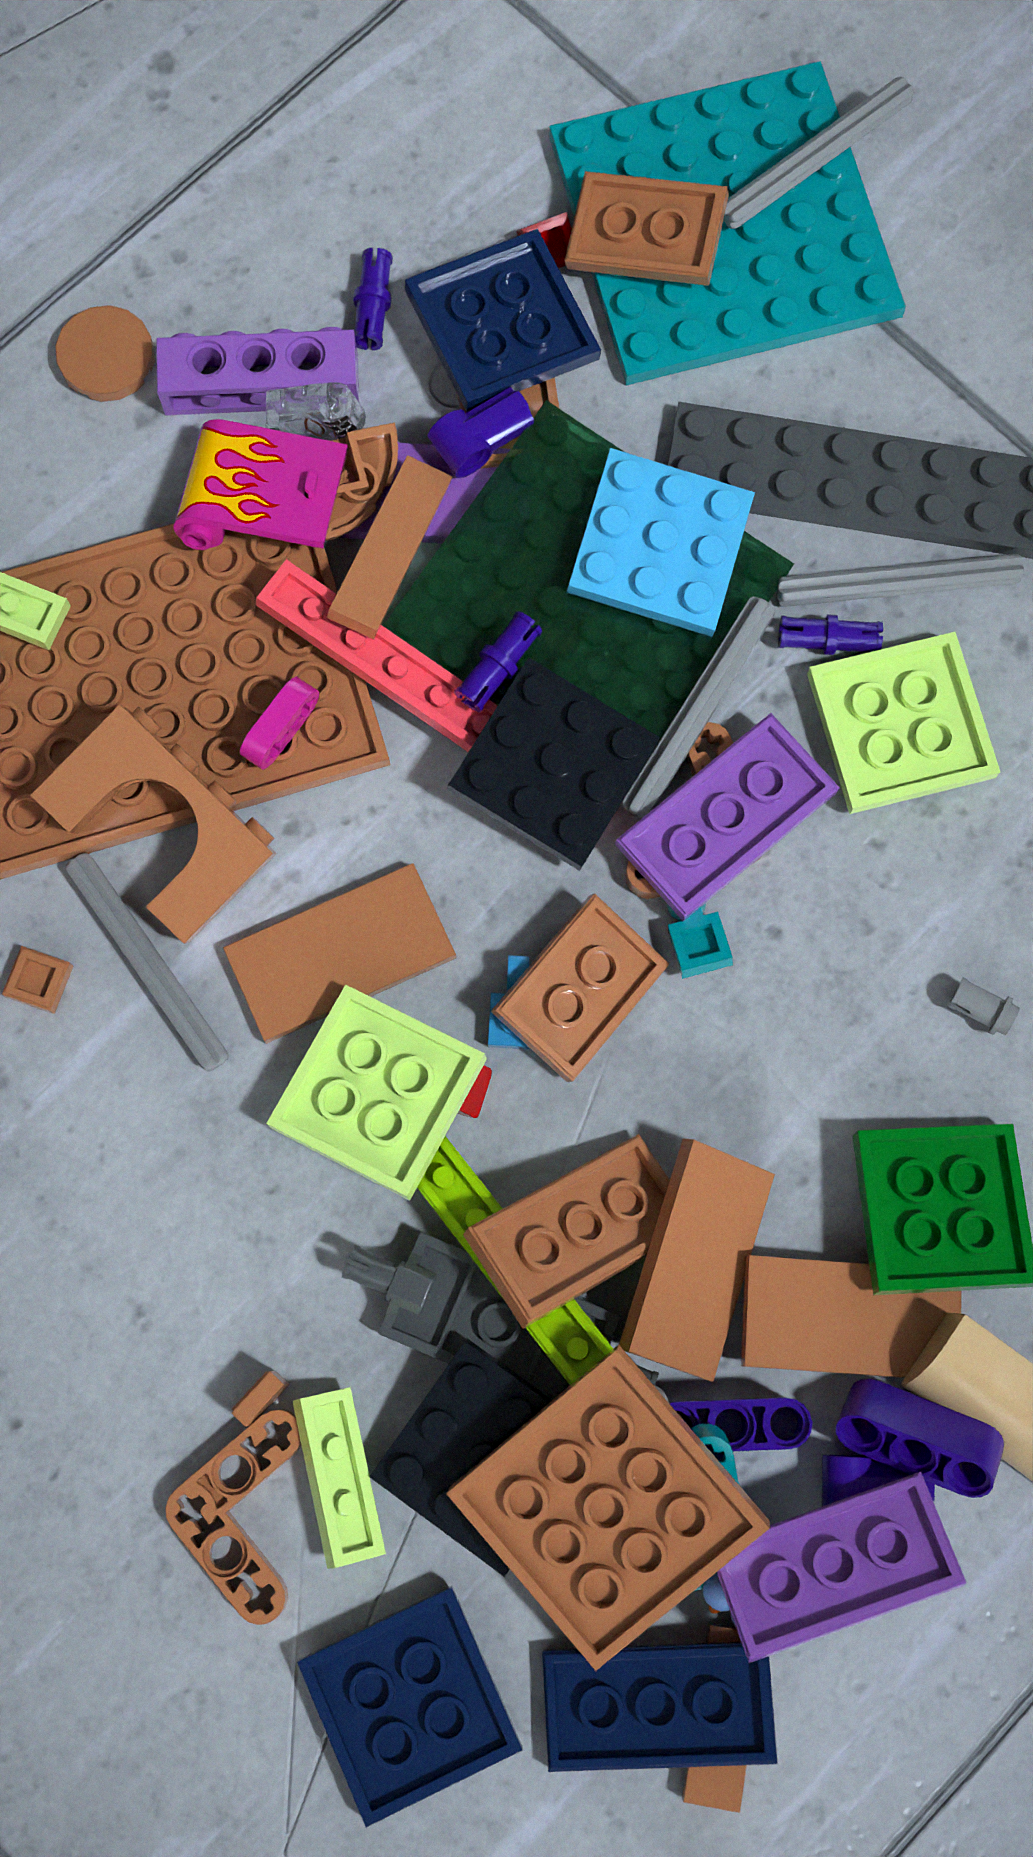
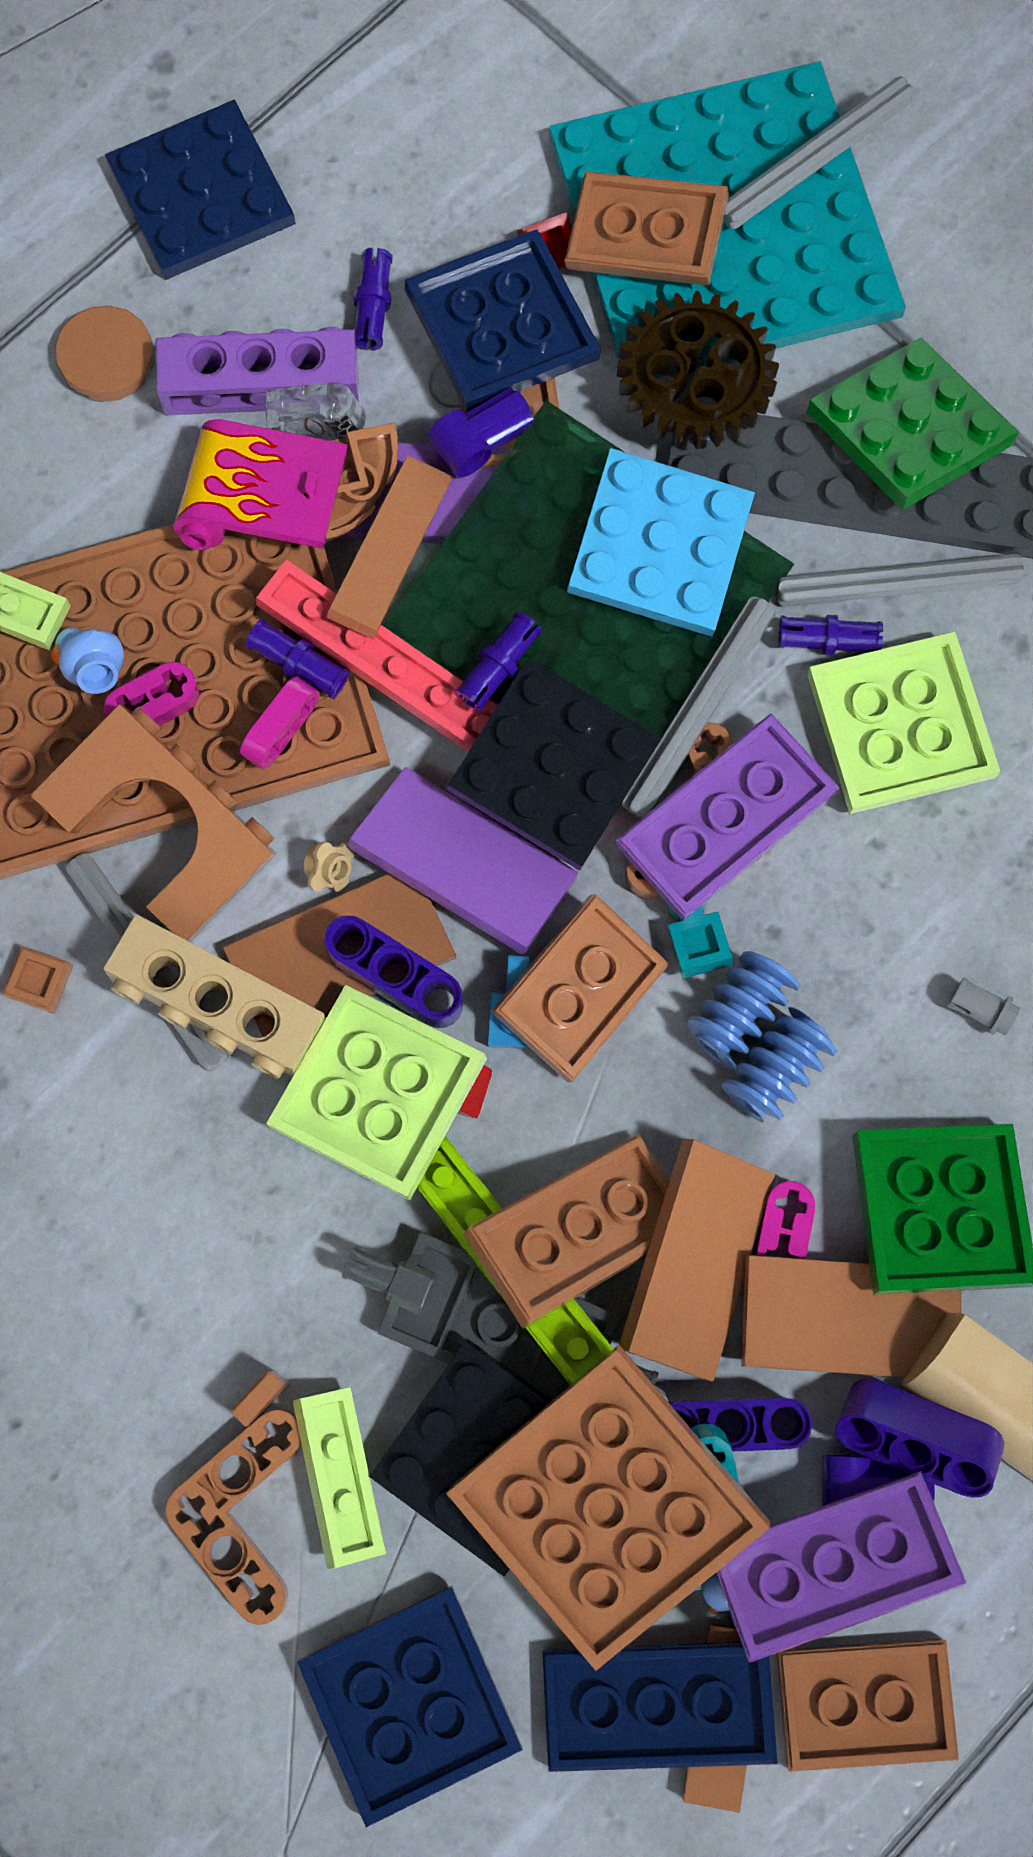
none -> light blue animal [51,628,124,694]
none -> dark pink beam [103,662,200,726]
none -> tan brick [103,914,325,1079]
none -> dark blue plate [105,99,296,280]
none -> dark purple pin [245,619,350,699]
none -> tan plate [304,841,355,892]
none -> dark purple beam [325,915,463,1028]
none -> medium lavender tile [348,767,579,956]
none -> dark brown gear [616,291,779,449]
none -> medium blue piece [687,951,800,1070]
none -> medium blue piece [721,1007,838,1123]
none -> dark pink beam [754,1181,815,1259]
none -> nougat tile [777,1638,959,1772]
none -> green plate [806,337,1019,511]

